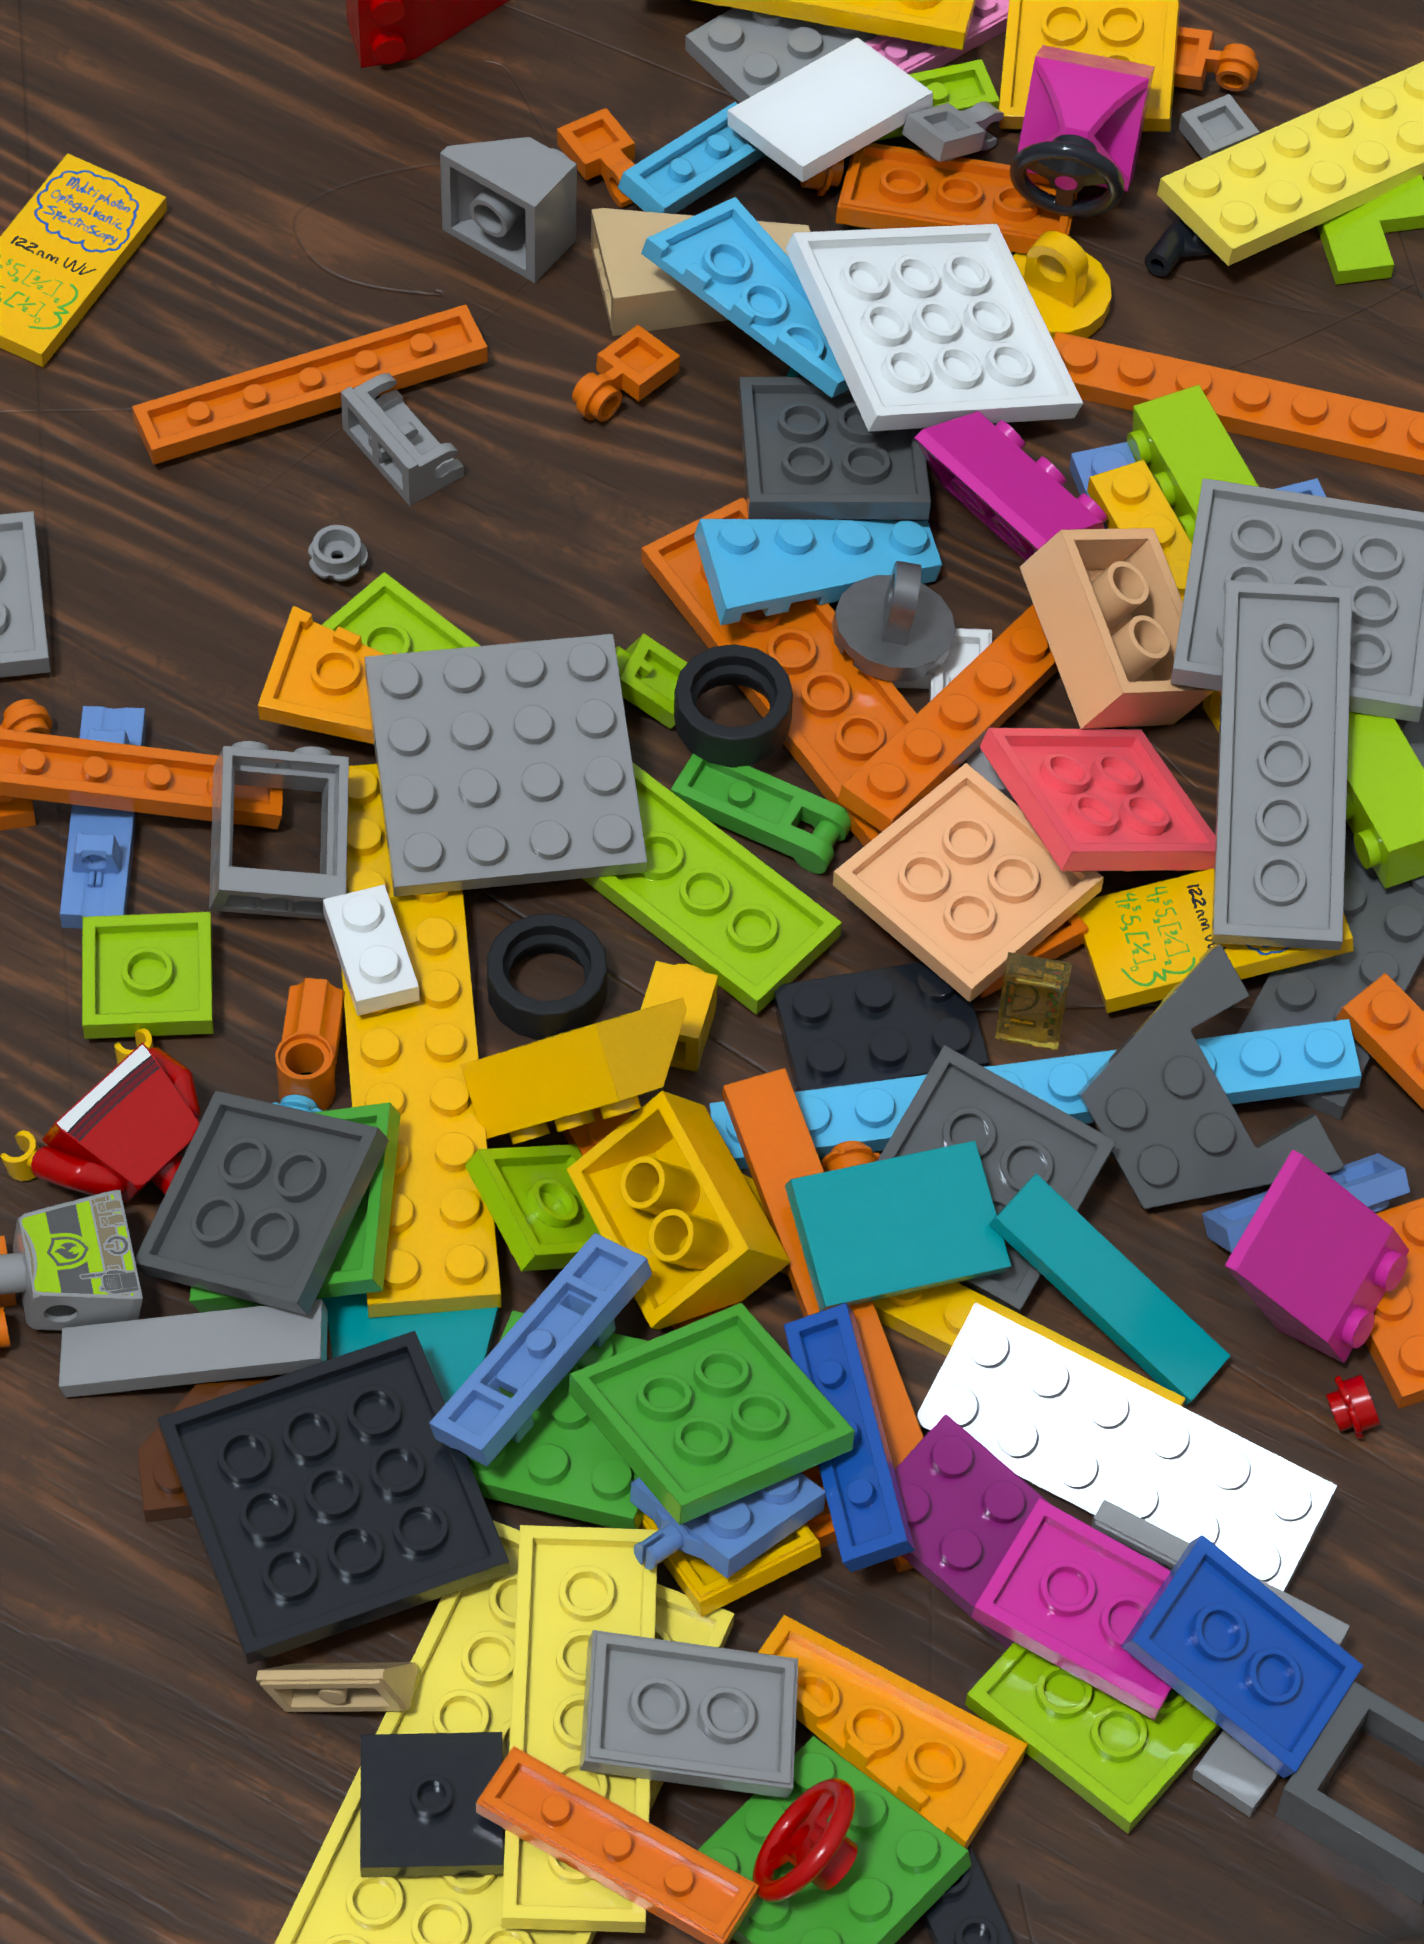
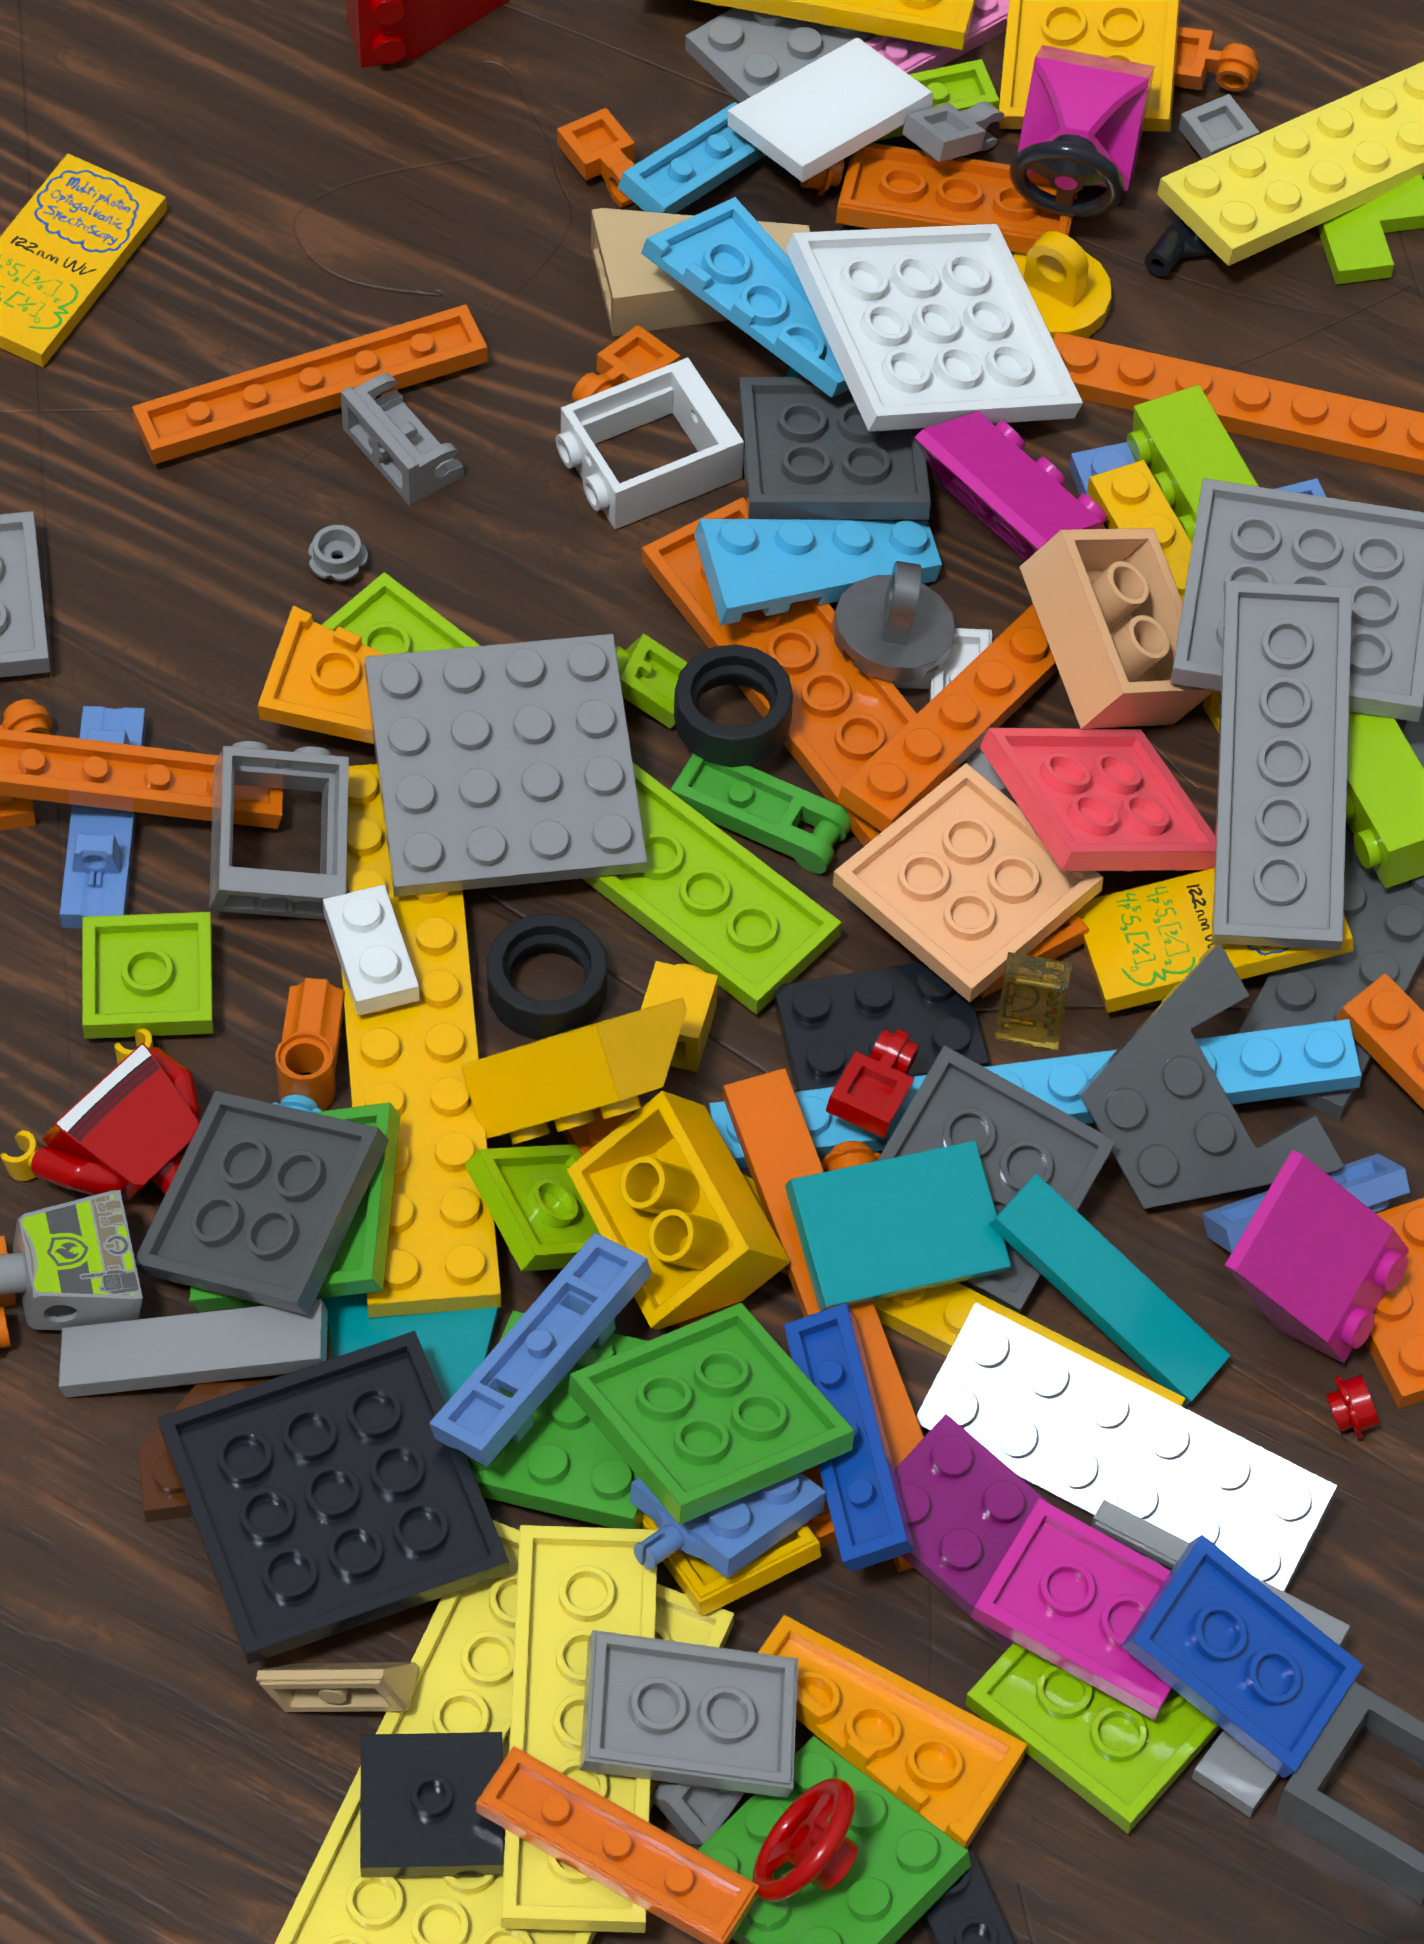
light grey slope [440,137,577,283] -> none
none -> white window [555,357,744,530]
none -> light grey plate [650,1781,745,1846]
none -> red plate [826,1028,920,1139]

